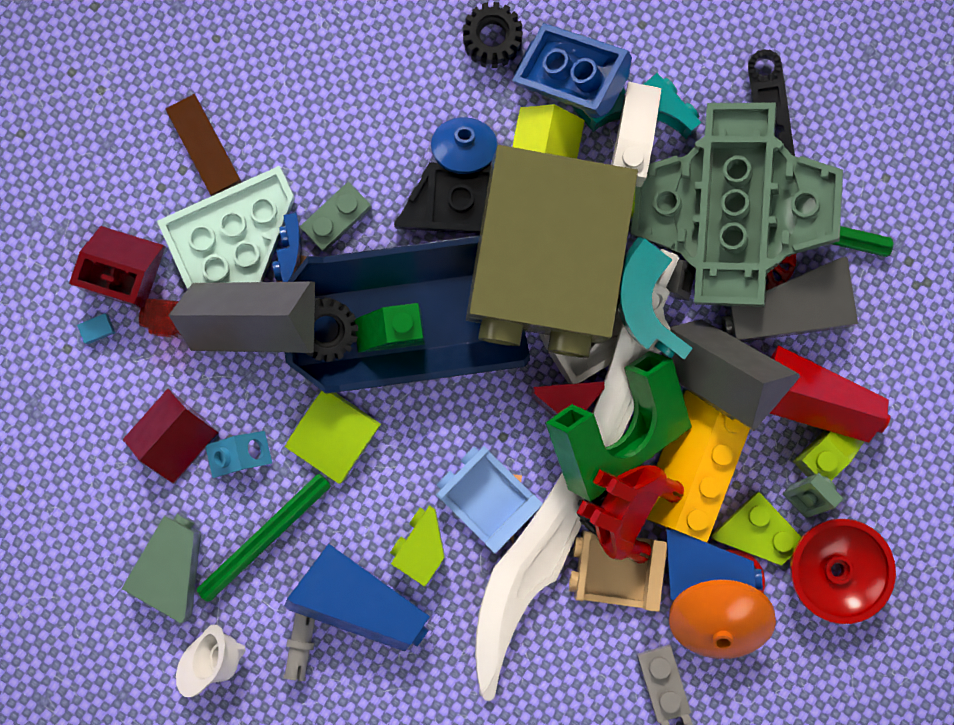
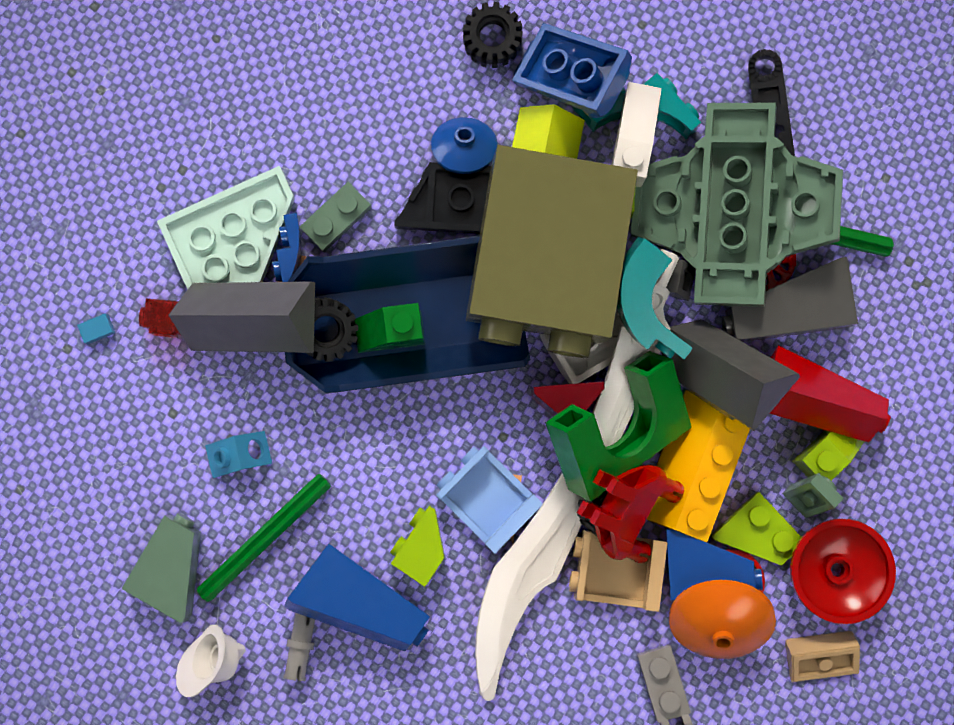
dark red slope [69,226,166,309] -> none
dark red slope [123,388,219,484] -> none
reddish brown tile [165,93,242,196] -> none
lime slope [284,391,381,484] -> none
none -> tan slope [785,631,860,682]

